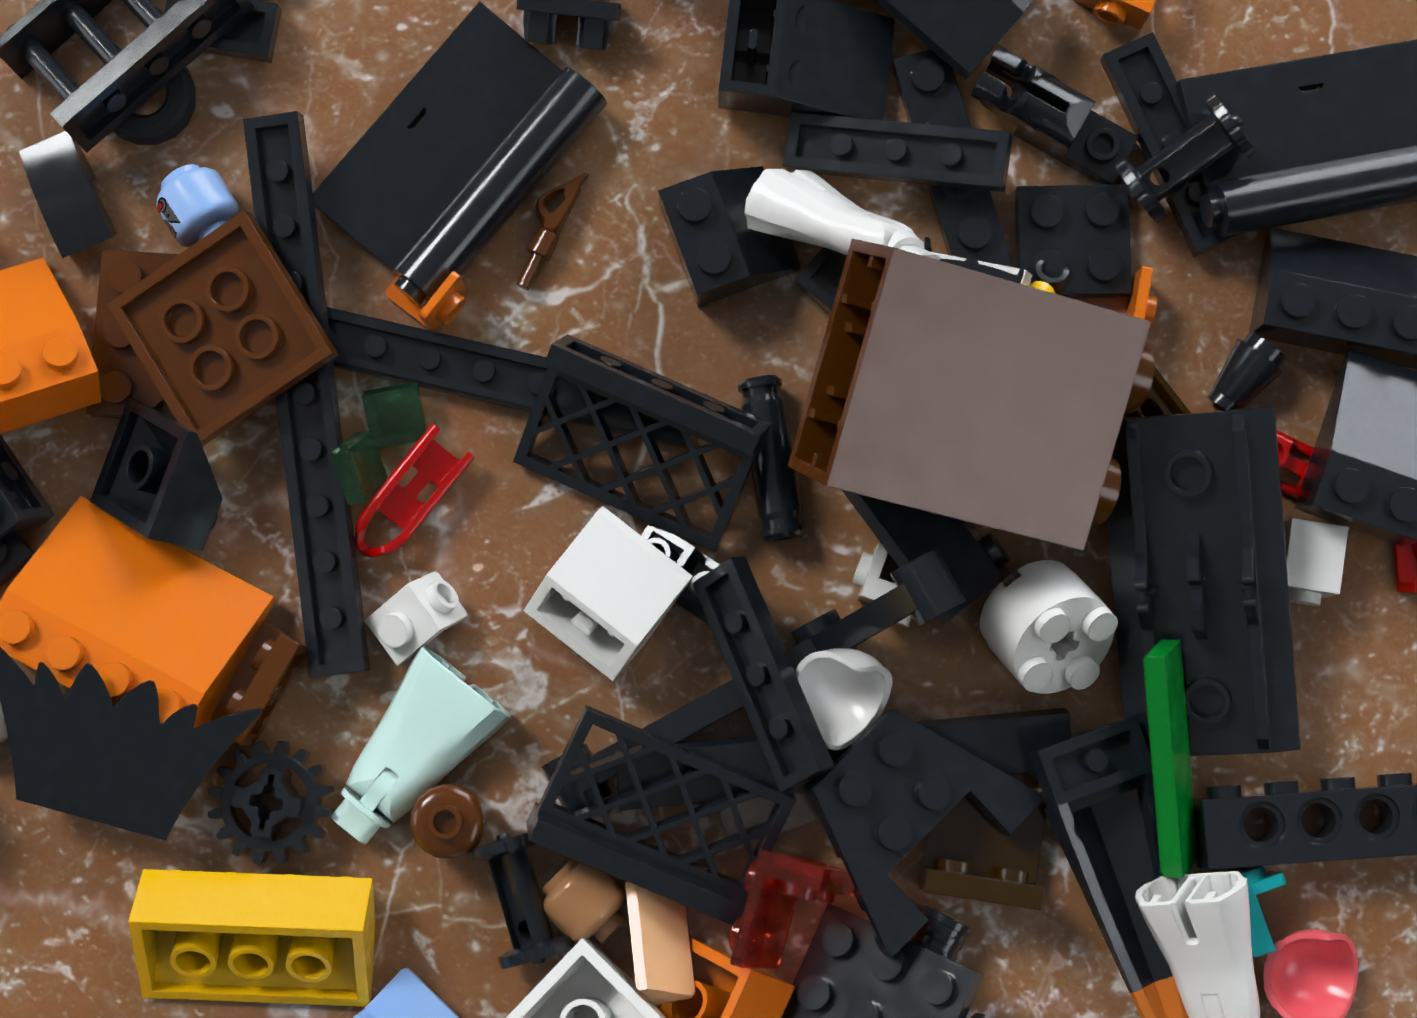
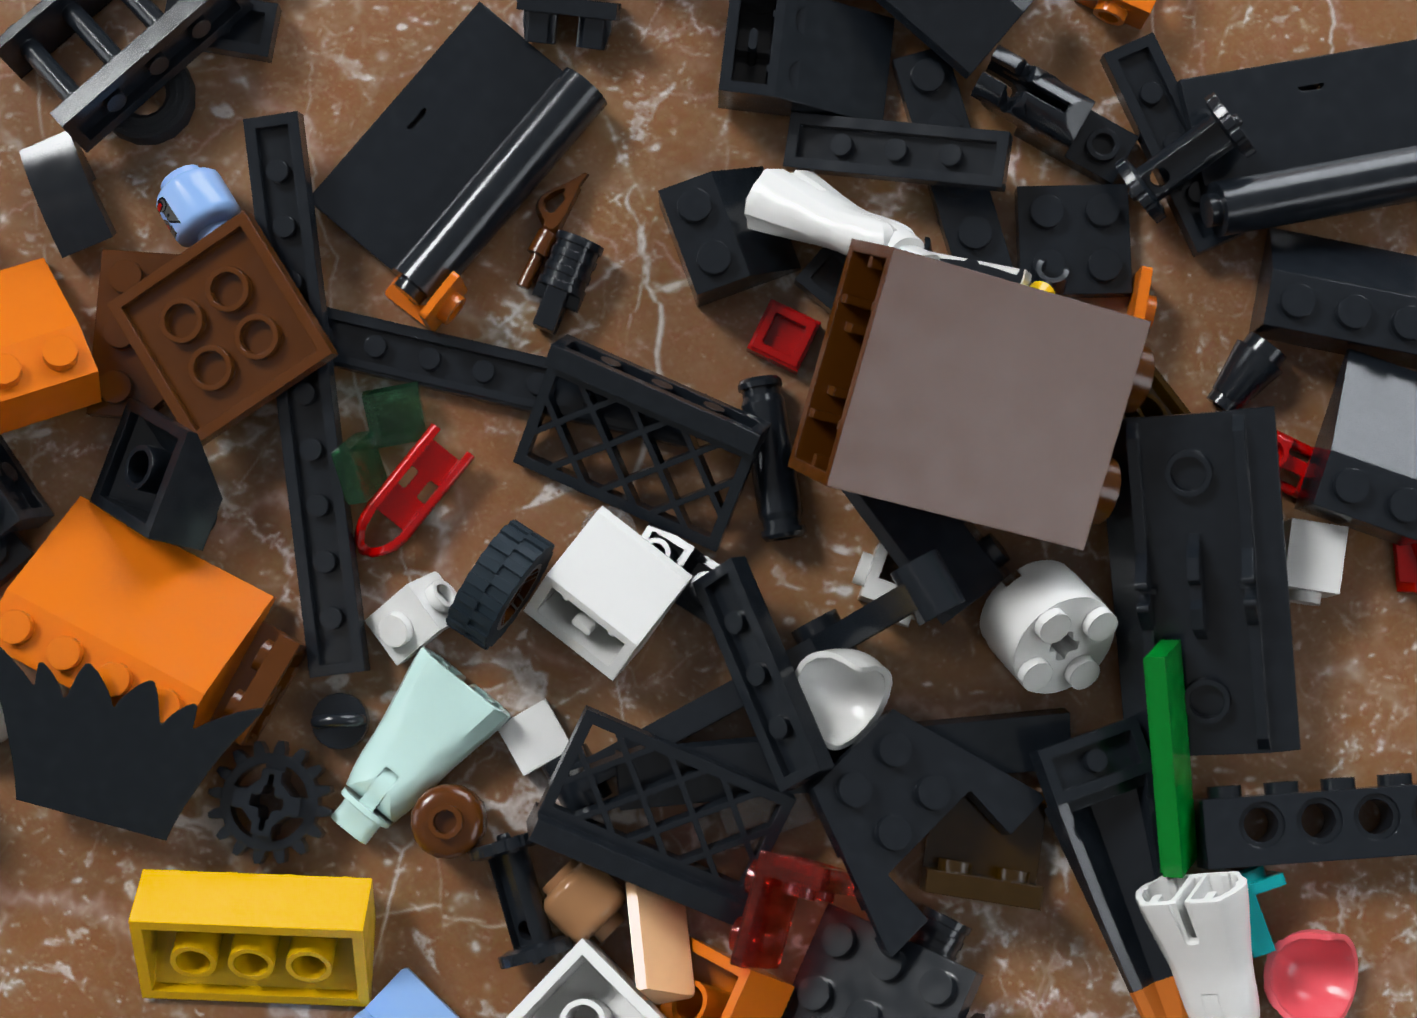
none -> black tile [310,693,370,750]
none -> black wheel [446,519,555,650]
none -> white tile [498,699,569,776]
none -> black hinge [532,230,604,335]
none -> red tile [747,299,821,375]

